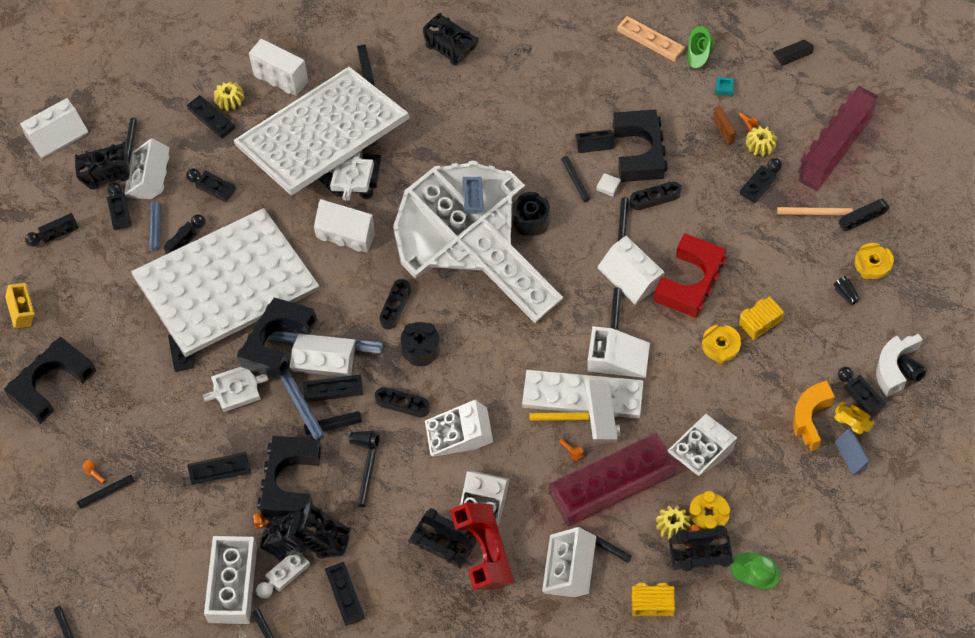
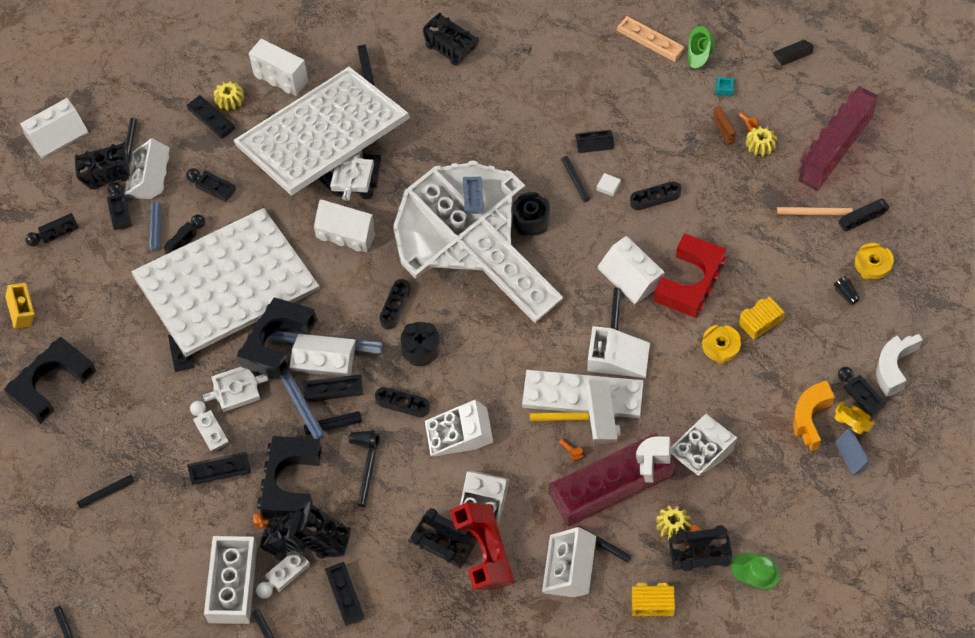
orange hand [82,459,106,484] -> none
black arch [613,109,668,182] -> none
black bar [618,197,628,241] -> none
yellow plate [689,491,730,530] -> none
black plate [740,158,782,203] -> none
black cone [898,354,926,382] -> none
none -> white plate [190,401,229,453]
none -> white brick [636,437,671,482]

